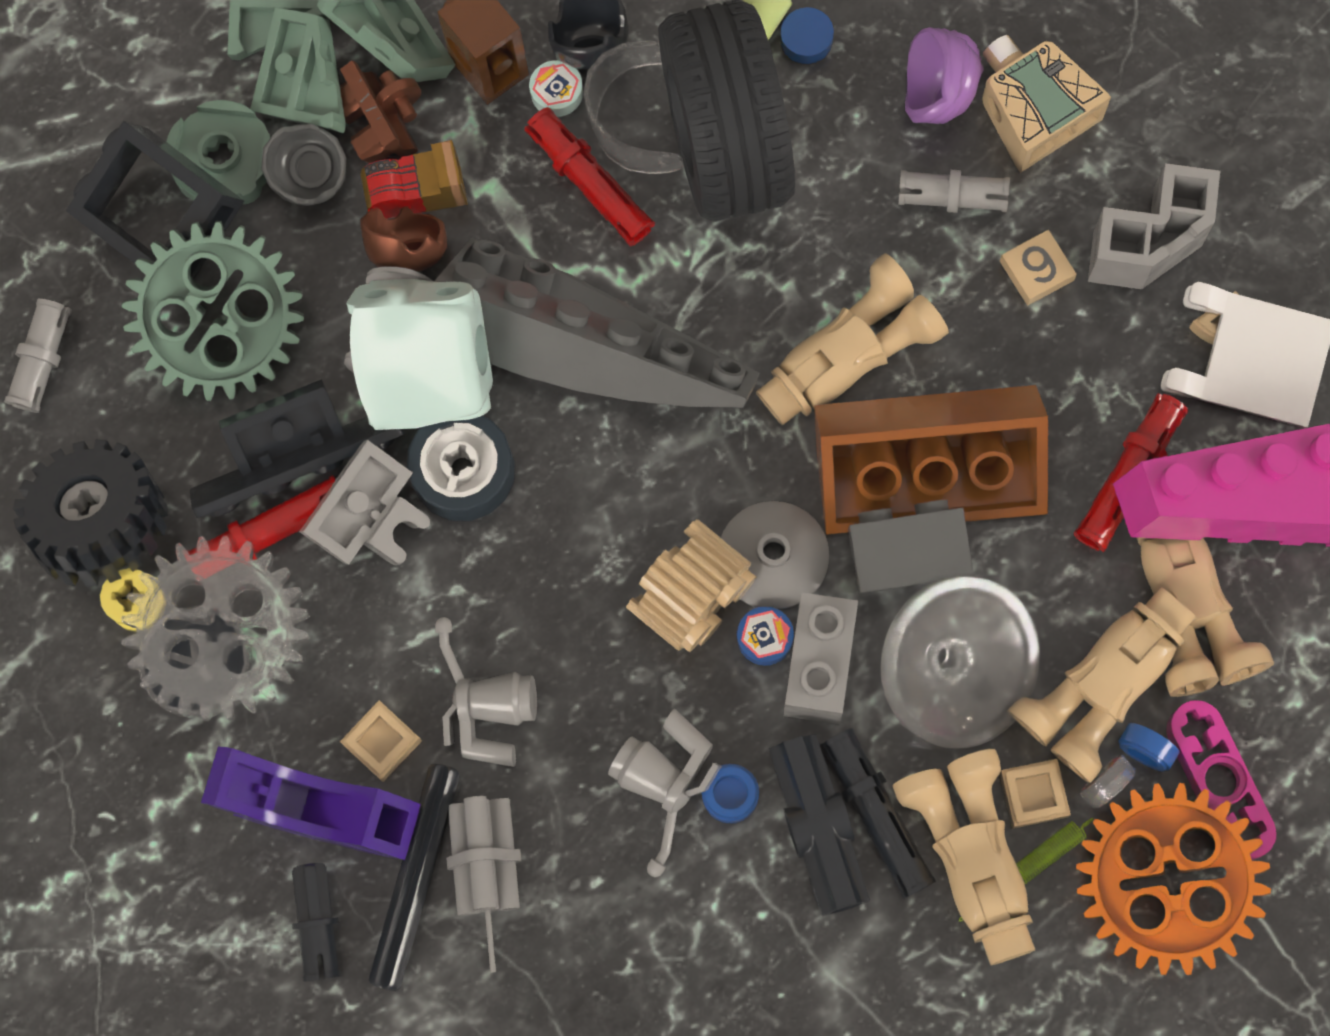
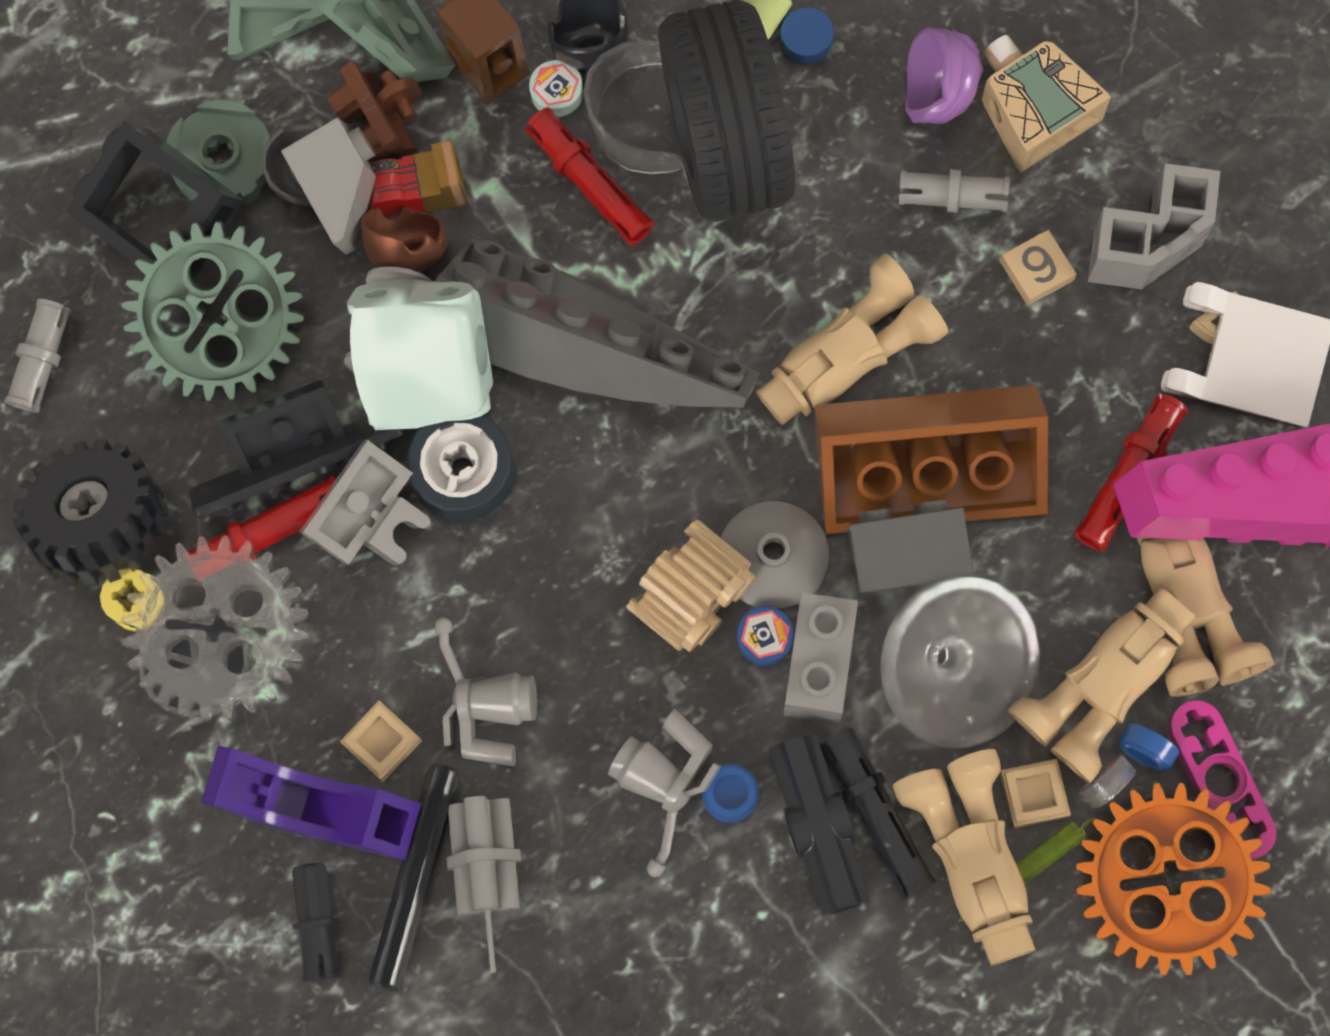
sand green wing [250,7,346,133] -> none
none -> light grey slope [281,117,376,255]

